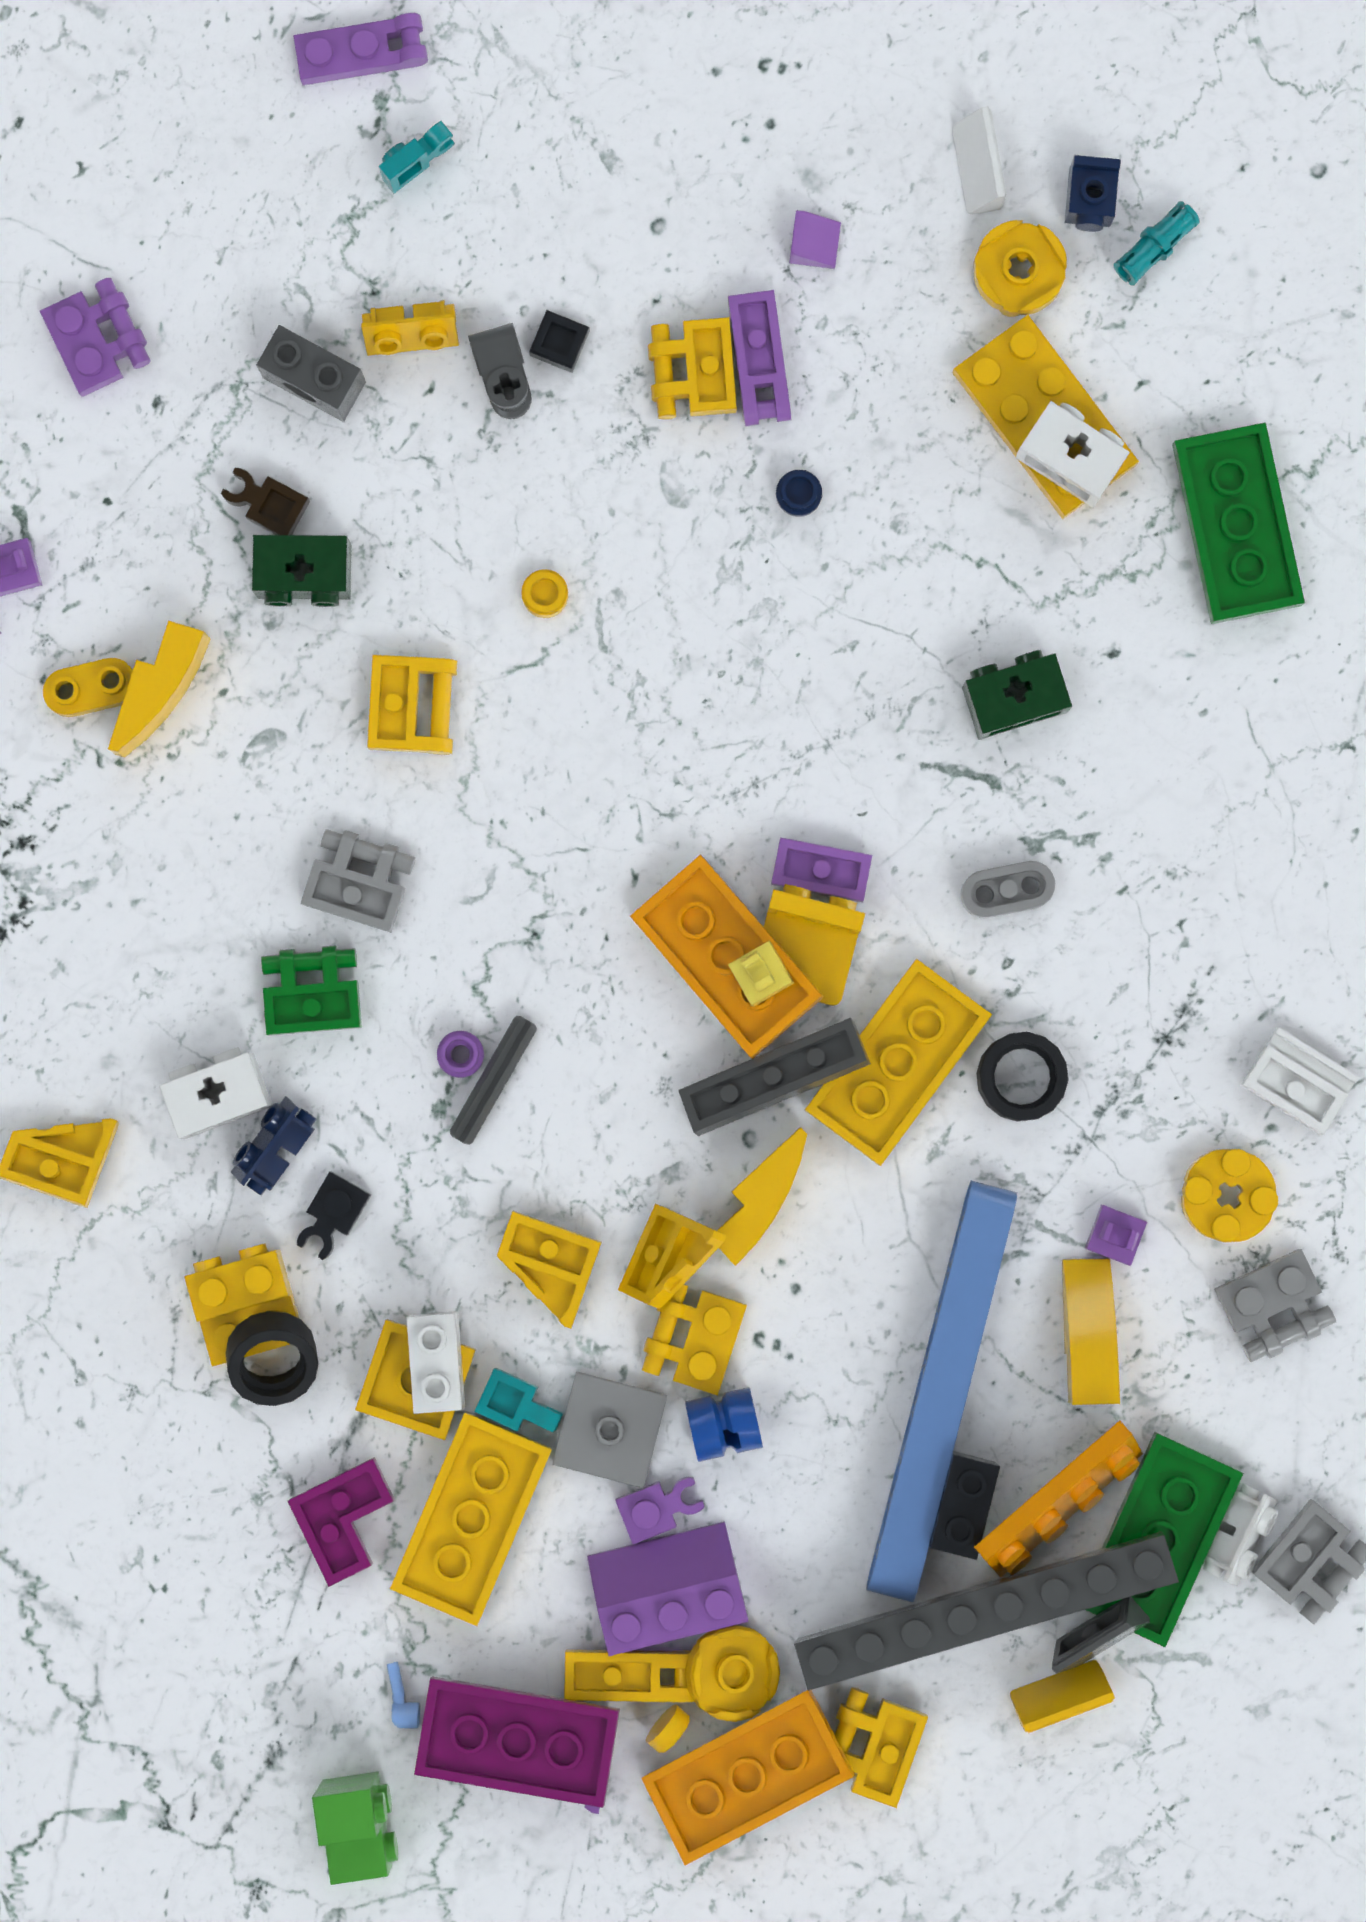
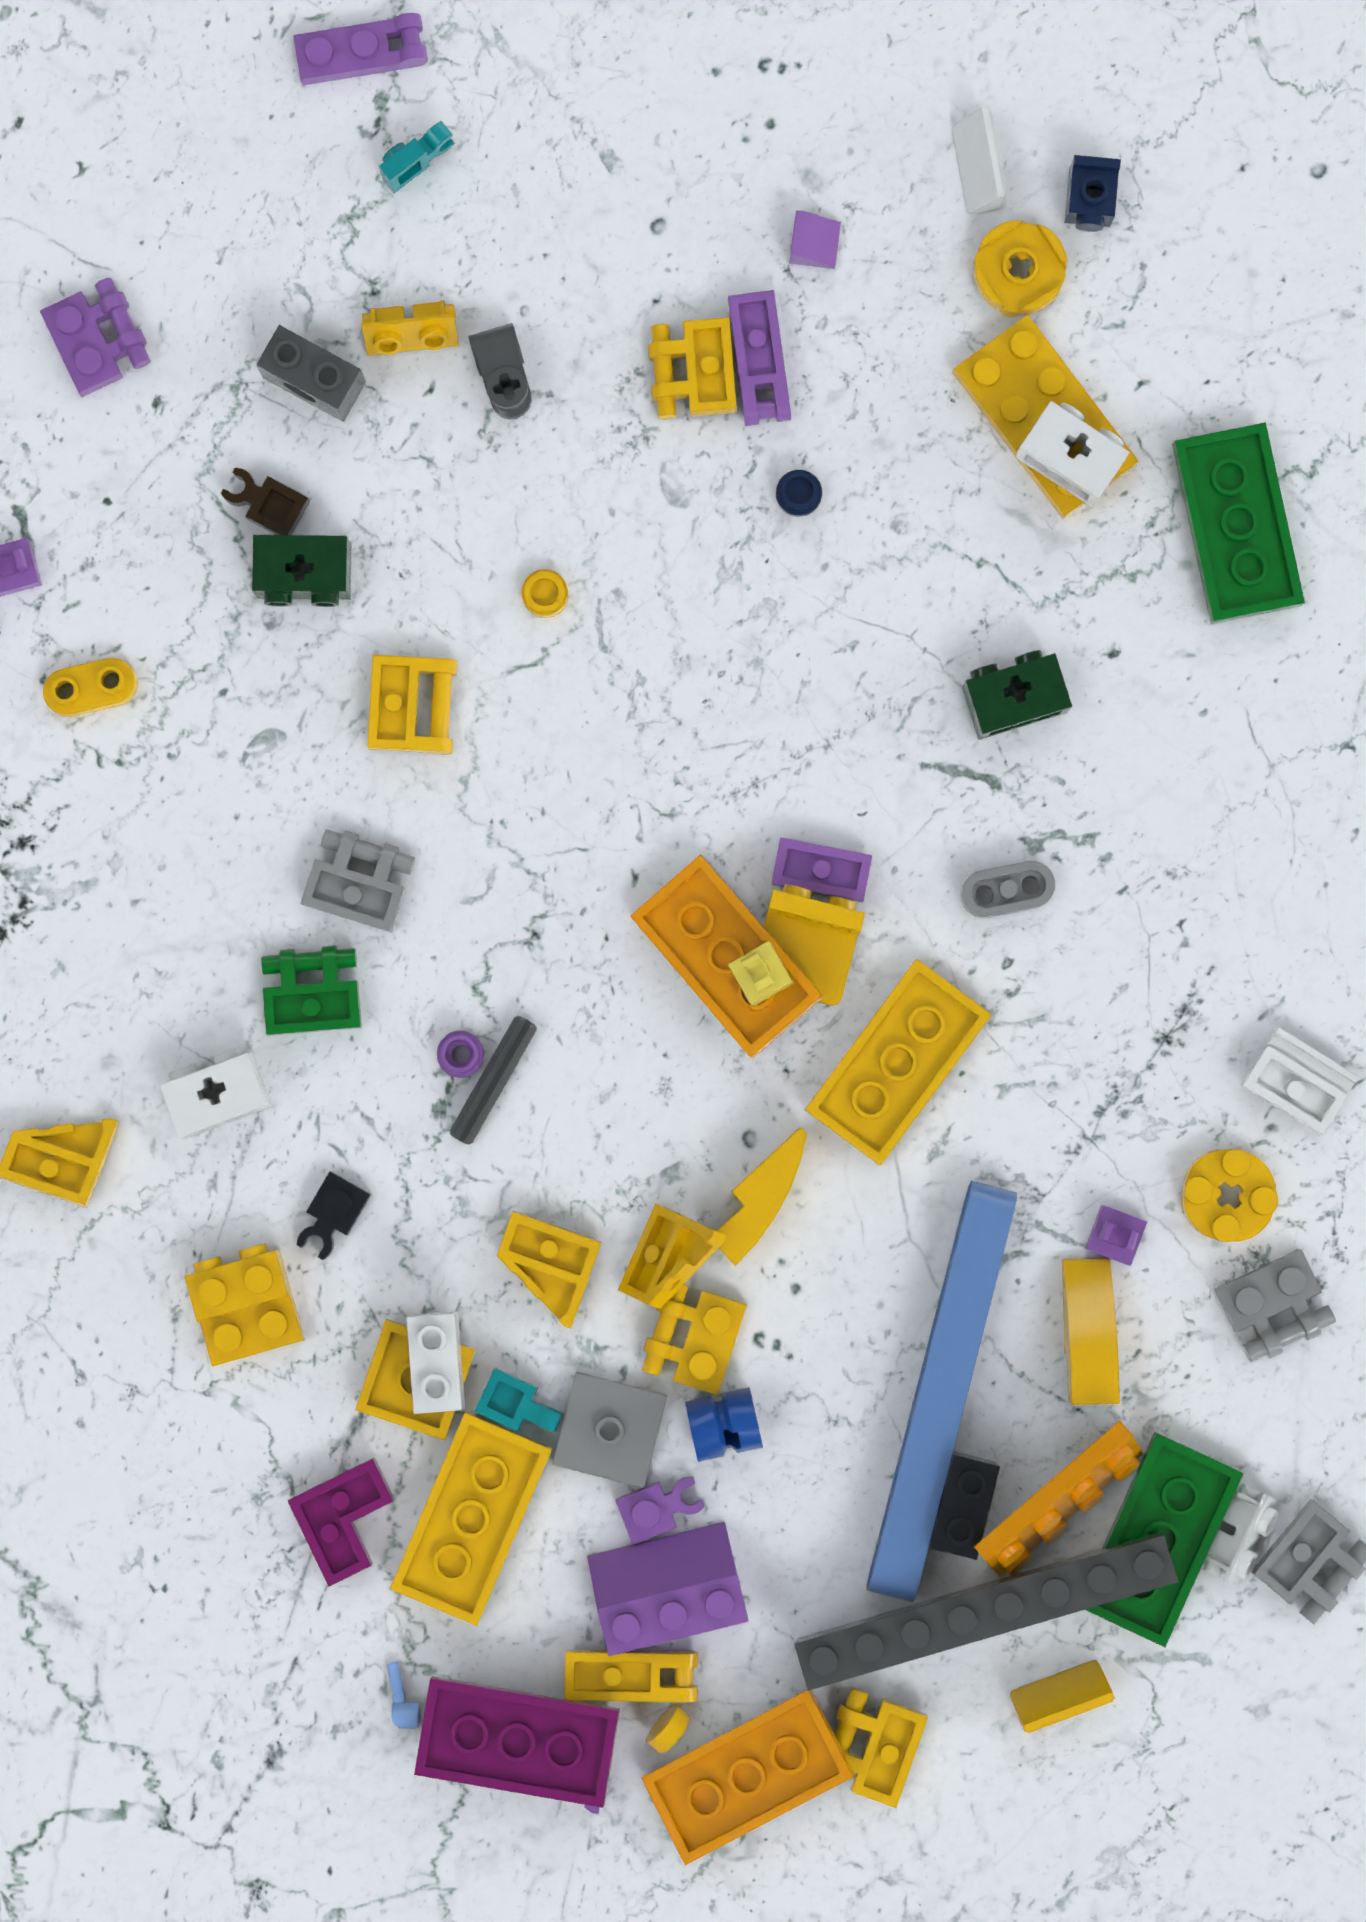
yellow slope [108,621,211,758] -> none
black tyre [226,1311,318,1406] -> none
dark blue hinge [231,1096,317,1196] -> none
bright green brick [312,1771,398,1885] -> none
black tile [529,310,590,373] -> none
dark grey plate [678,1018,871,1136] -> none
yellow tile [685,1625,780,1722] -> none
black tyre [976,1032,1069,1121] -> none
dark grey slope [1052,1596,1150,1673] -> none
teal pin [1113,201,1200,286] -> none

